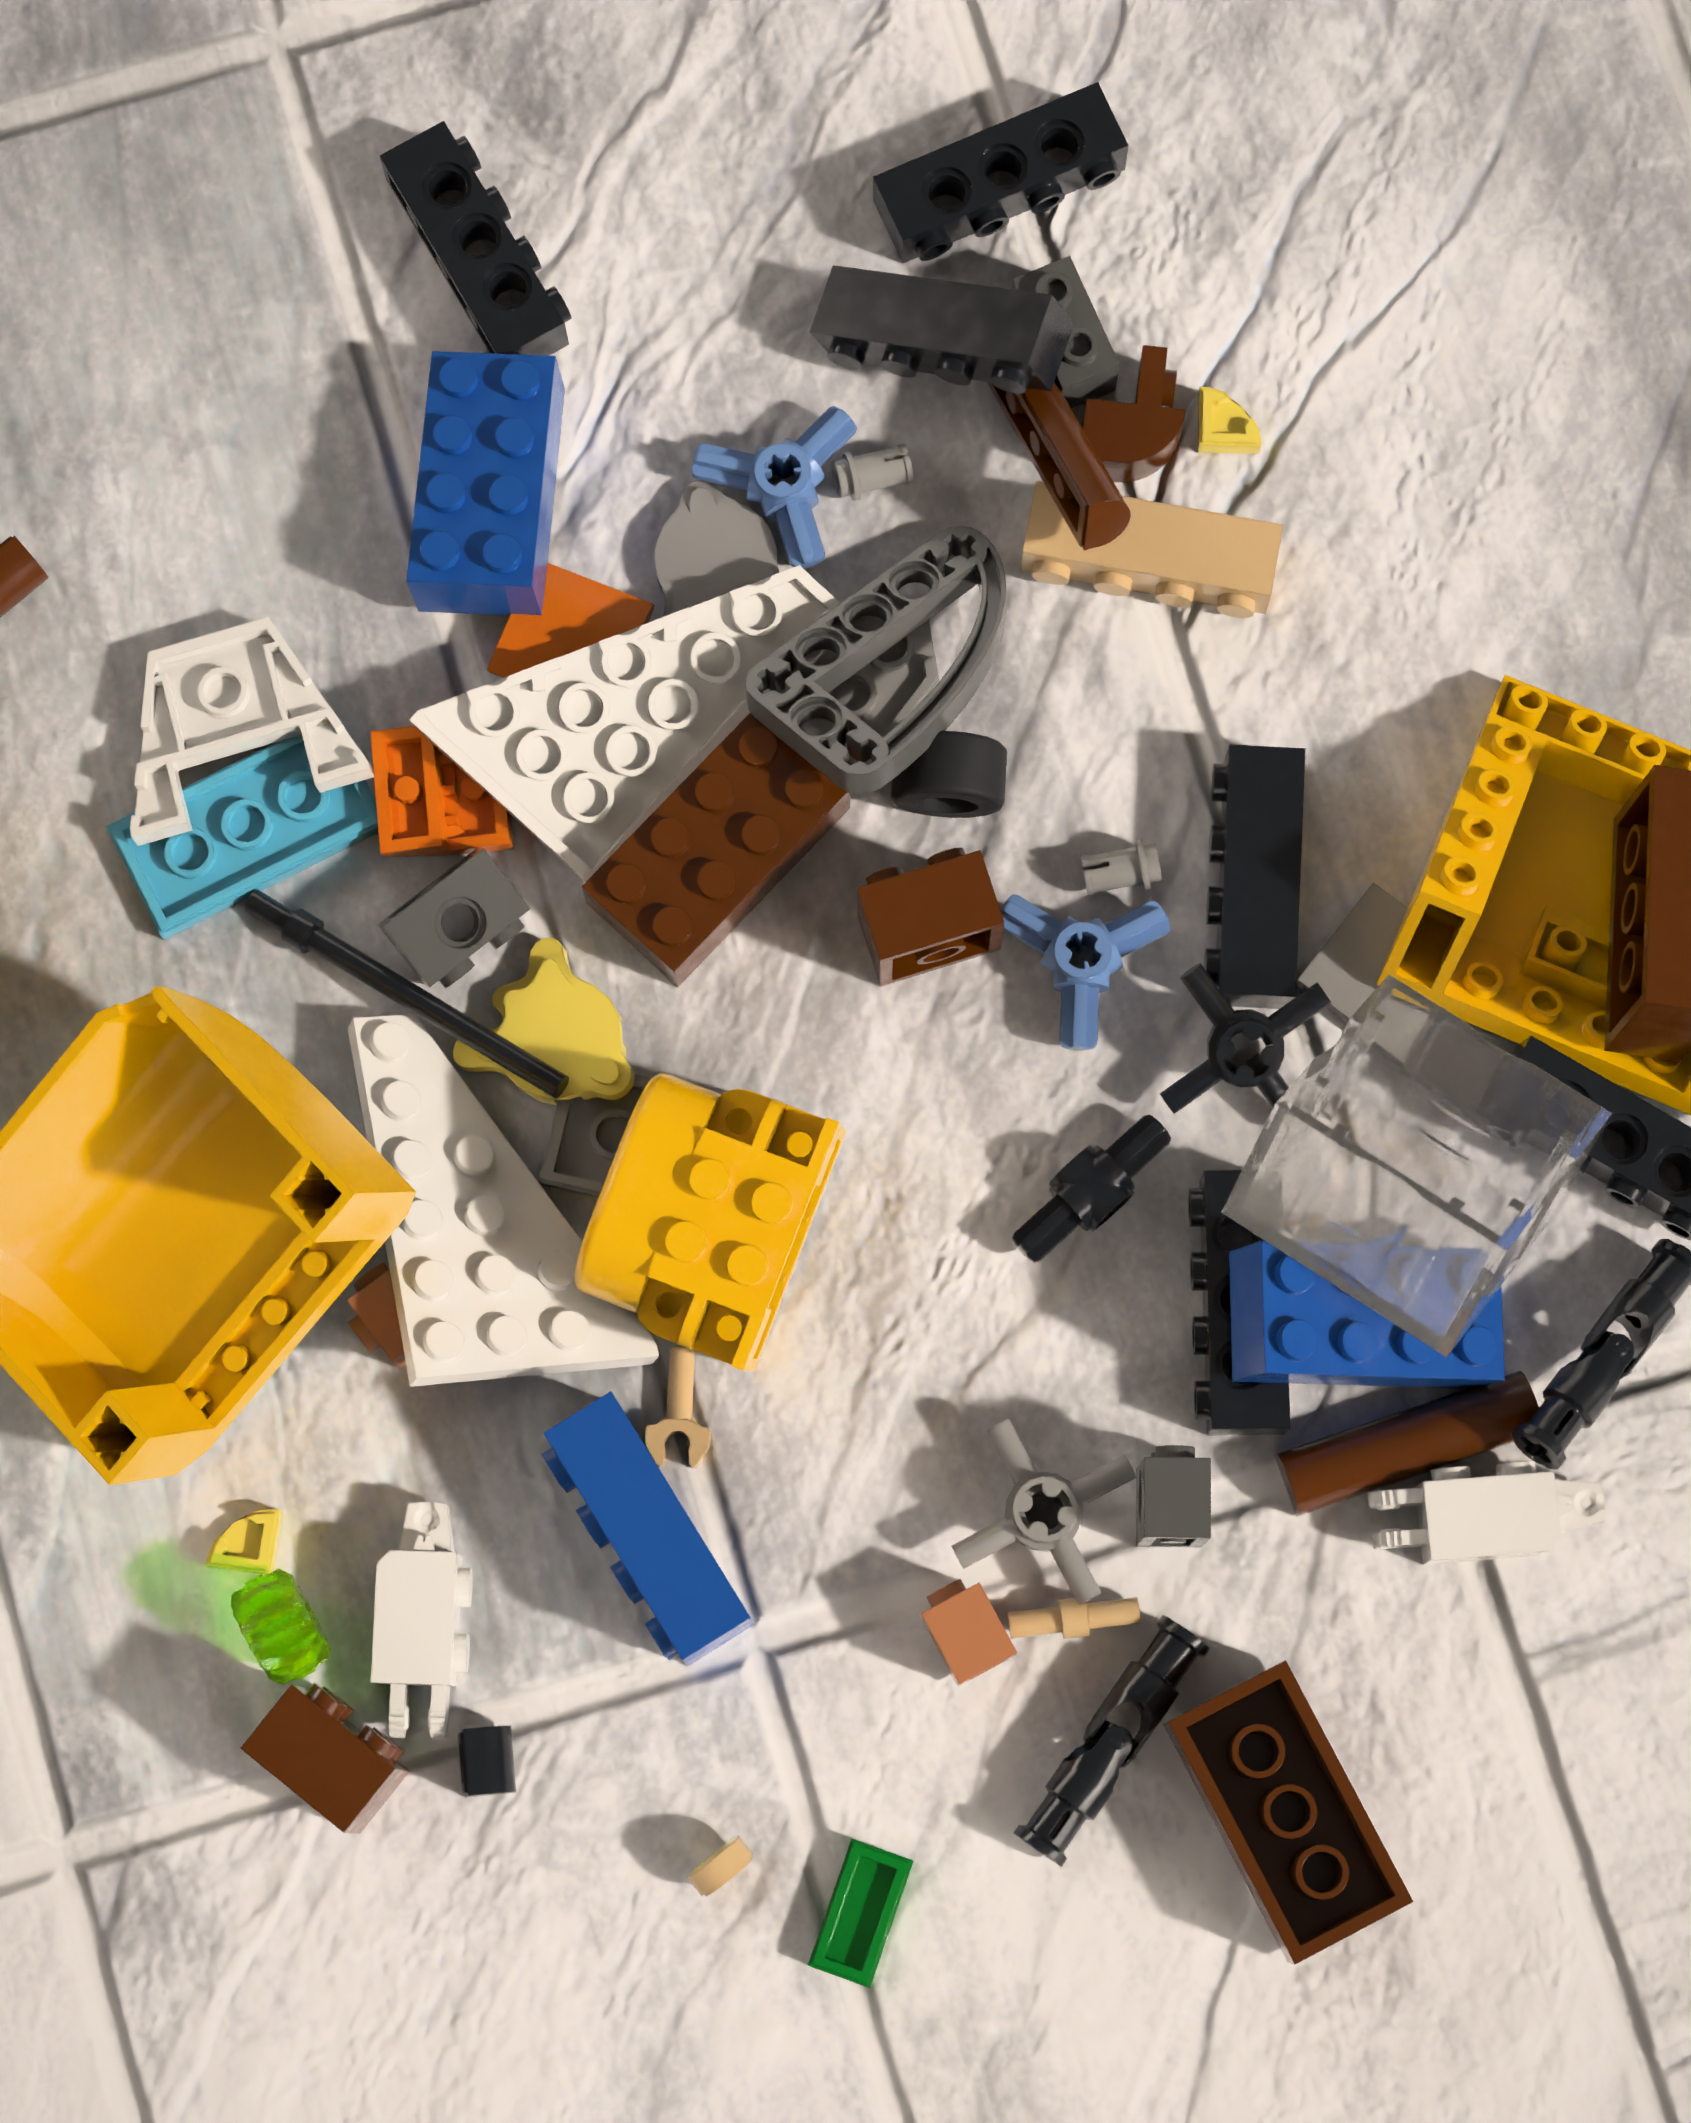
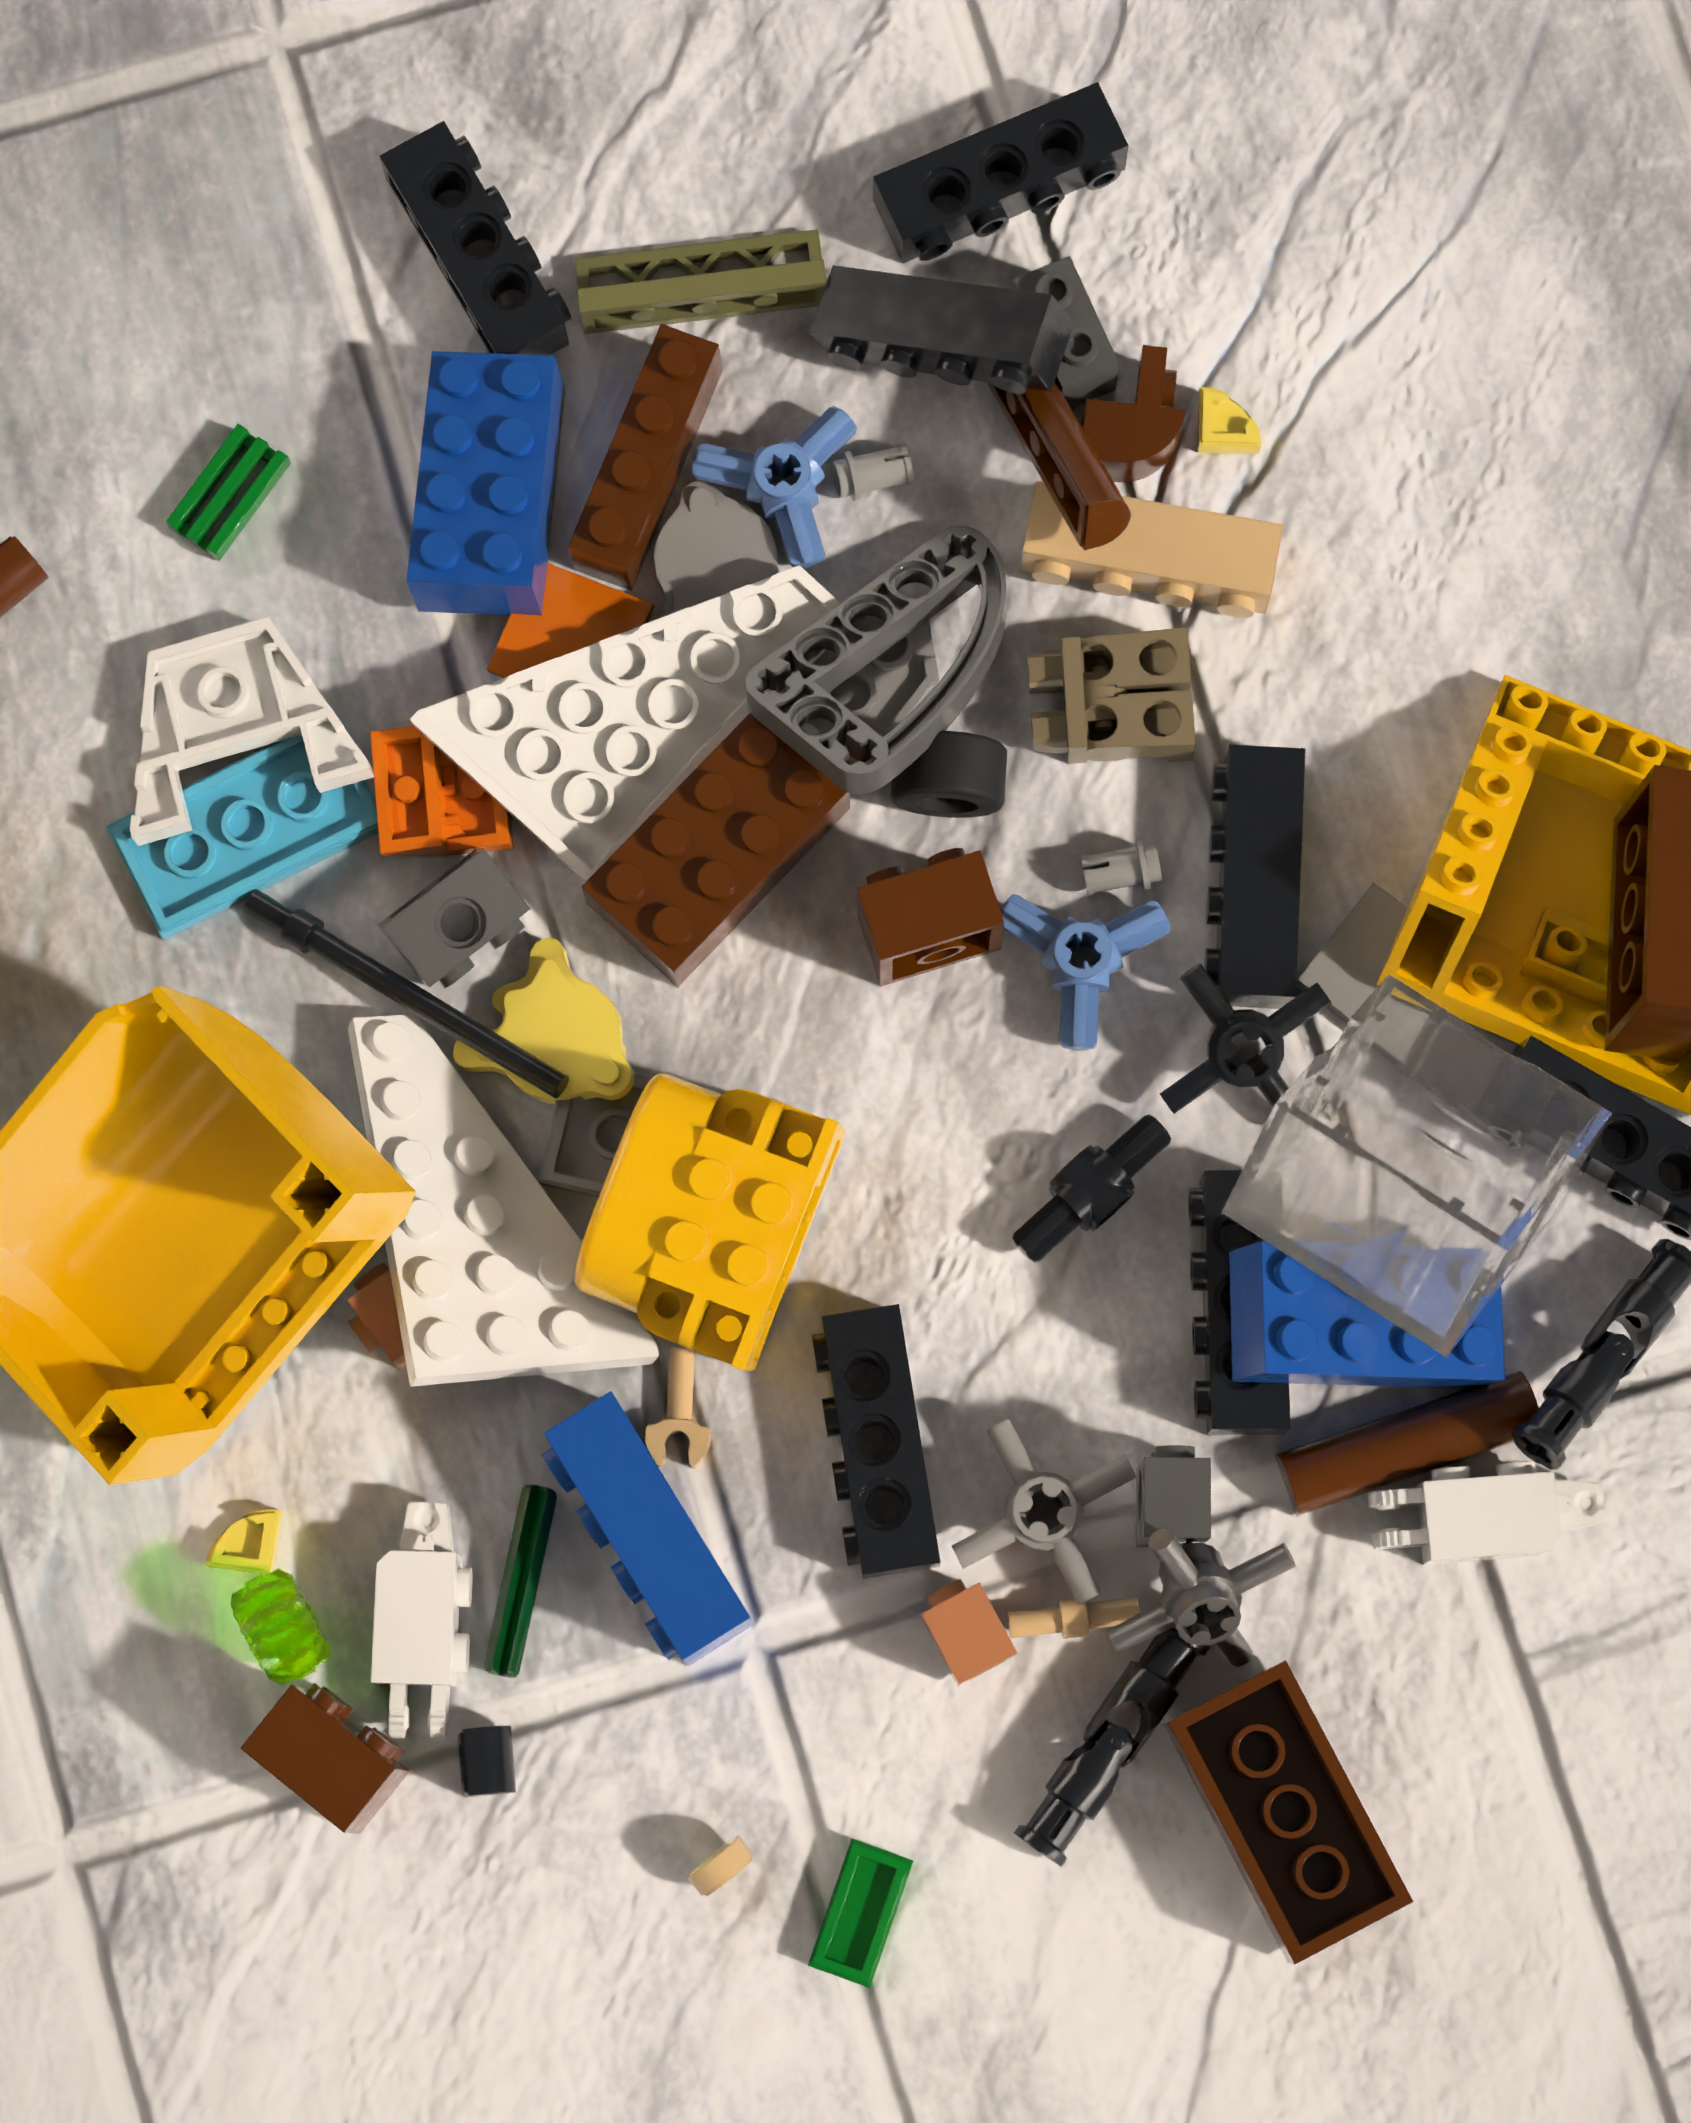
none -> green tile [166,424,291,561]
none -> dark green axle [483,1484,557,1678]
none -> reddish brown brick [568,324,723,591]
none -> olive fence [575,229,827,334]
none -> black brick [812,1304,941,1579]
none -> dark tan hips [1028,627,1196,764]
none -> flat silver bar [1107,1529,1296,1667]

